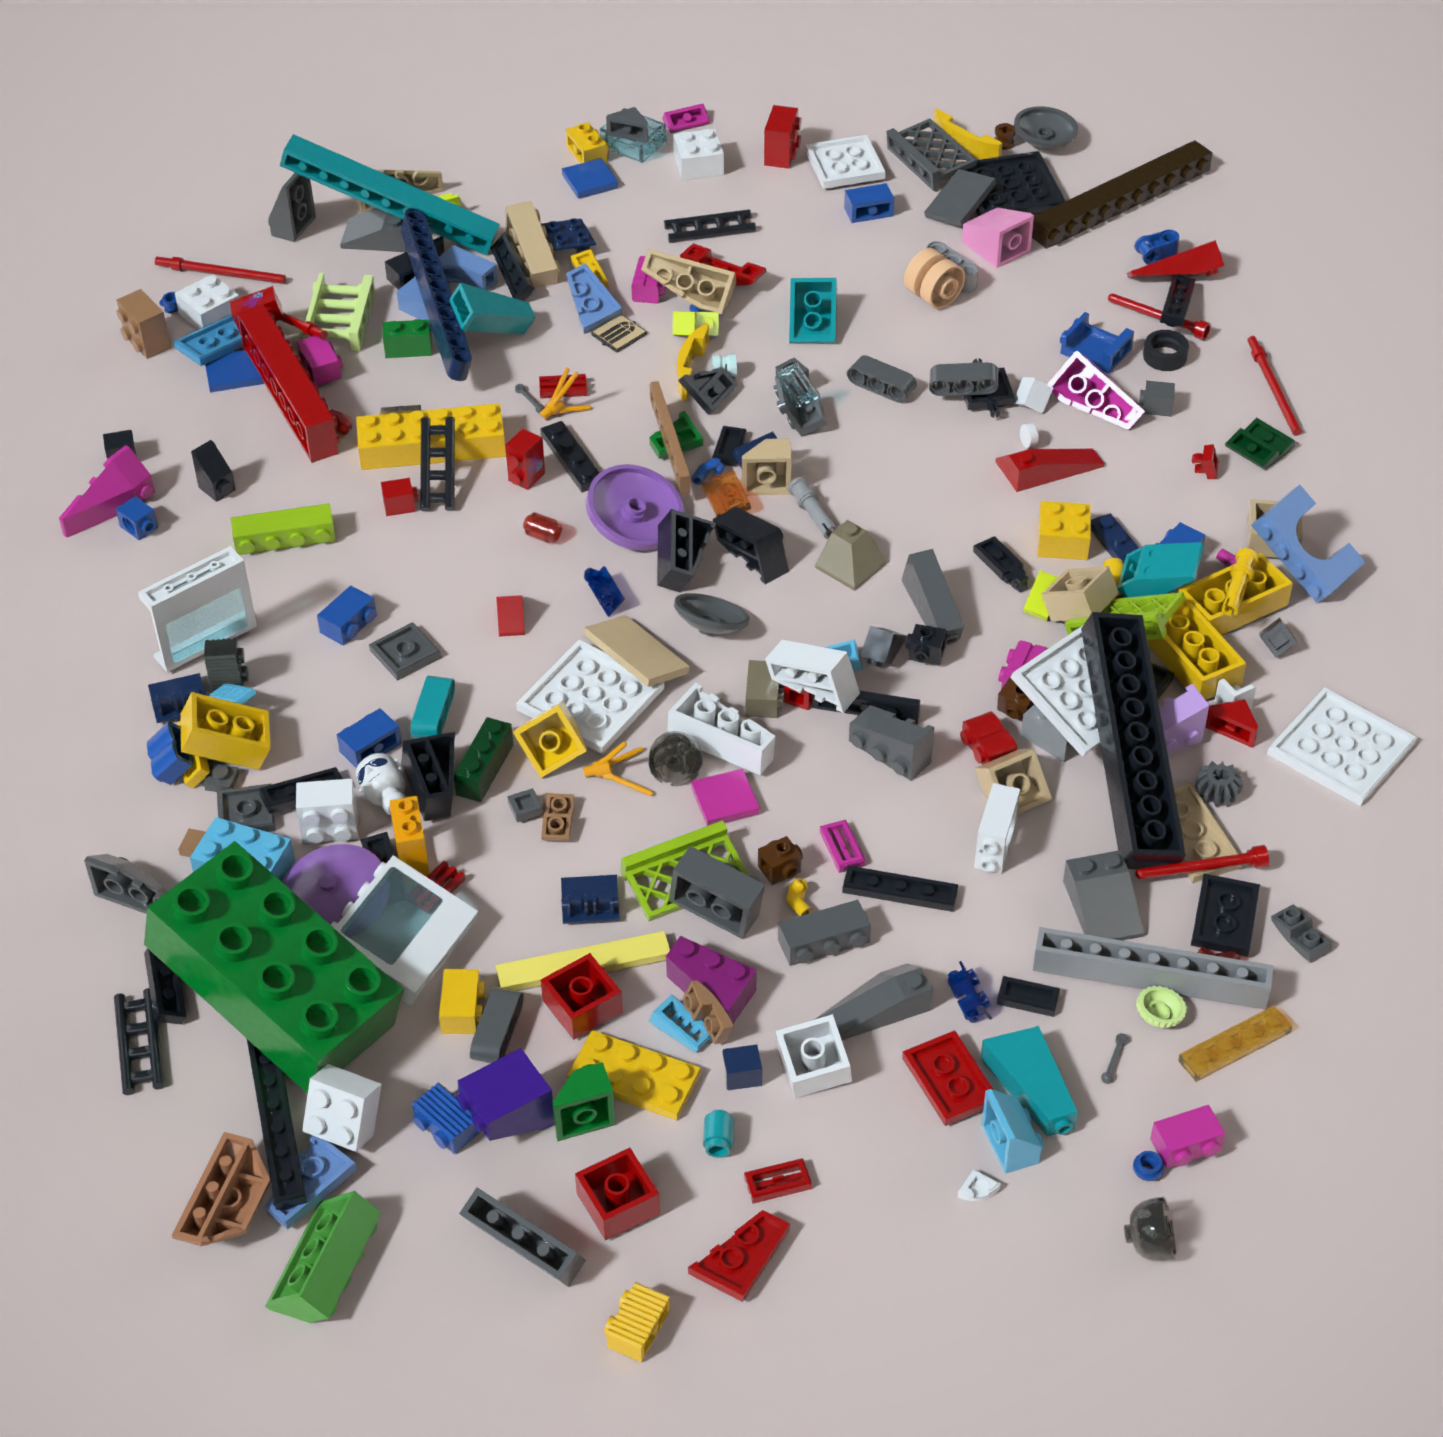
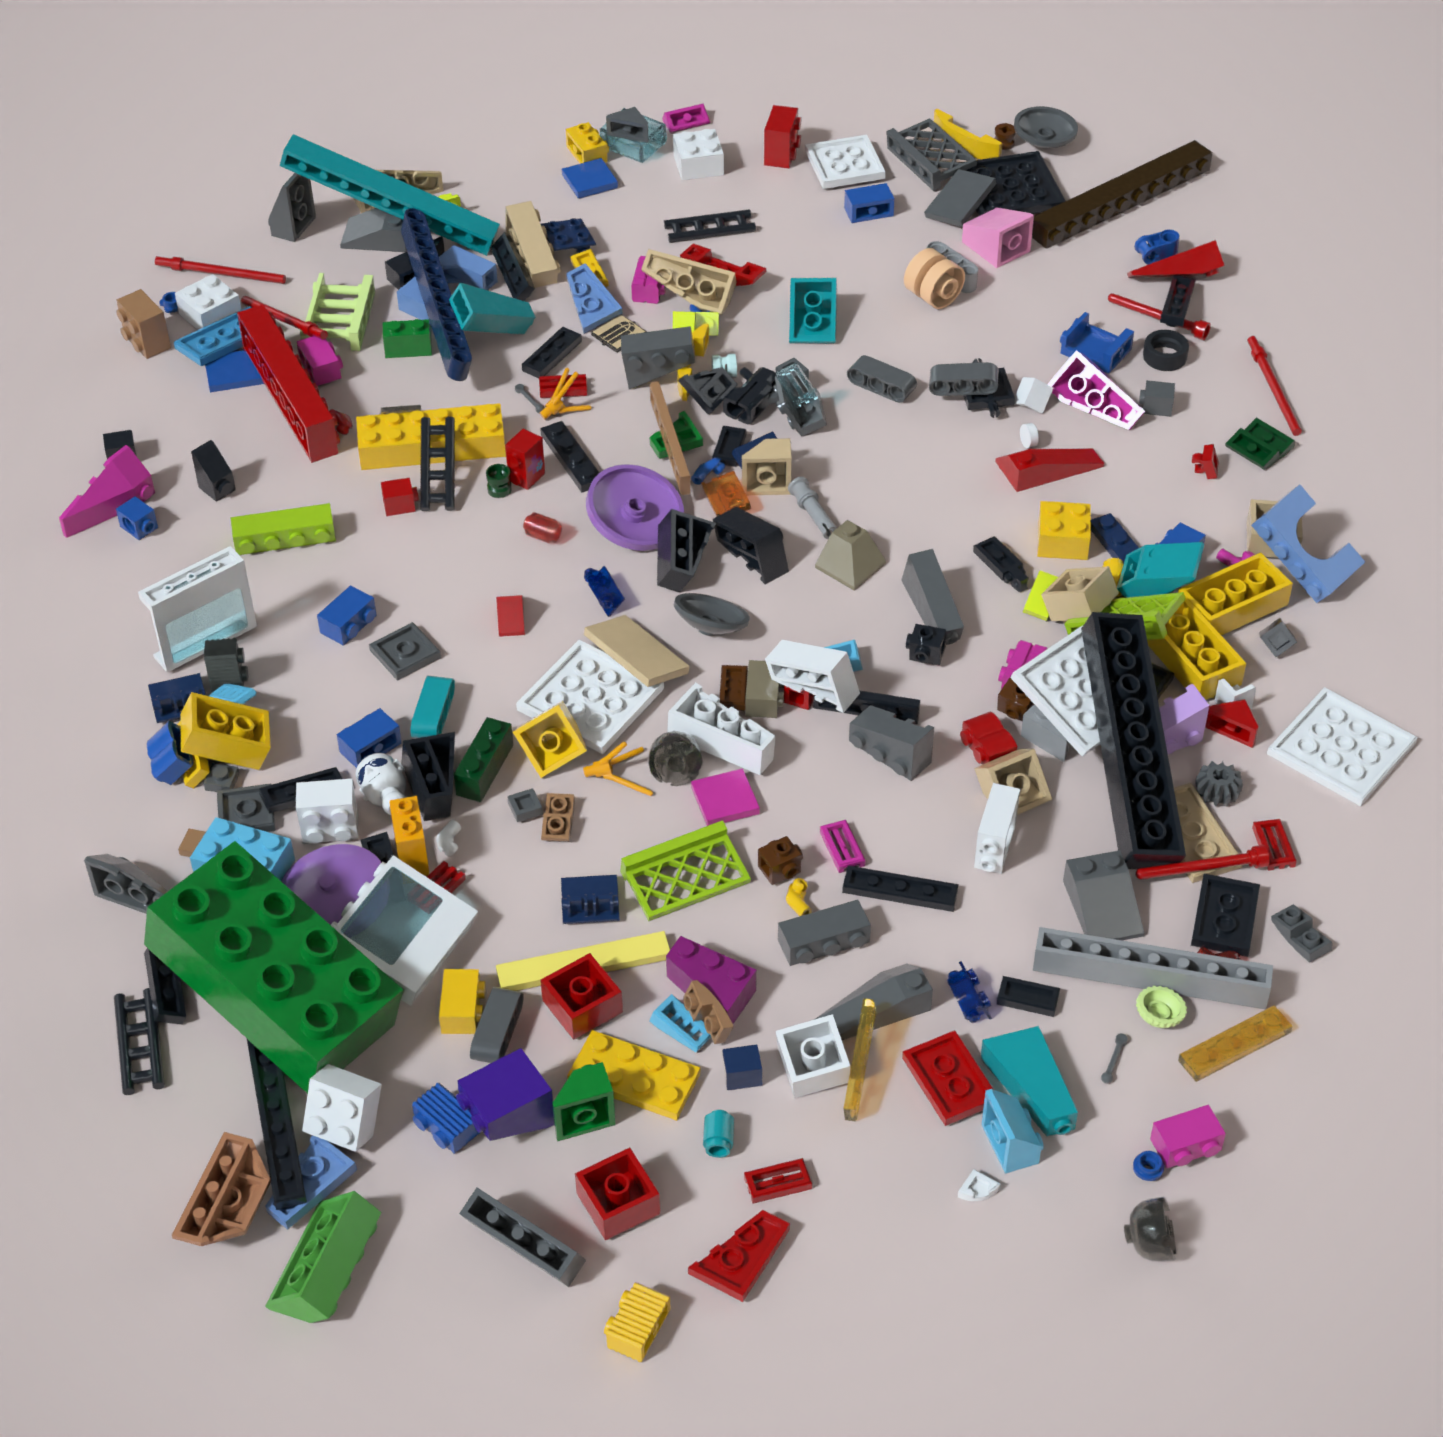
red brick [229,286,284,334] -> none
dark grey brick [669,846,765,939] -> none
slope [861,626,907,667] -> none
yellow pin [1221,548,1259,616] -> none
none -> white arm [436,820,461,857]
none -> dark green wheel [486,464,512,498]
none -> black plate [522,327,582,378]
none -> dark grey wedge [621,326,695,389]
none -> reddish brown plate [719,665,748,711]
none -> black piece [723,367,779,424]
none -> clear yellow tile [843,998,876,1121]
none -> red tile [1252,819,1297,871]

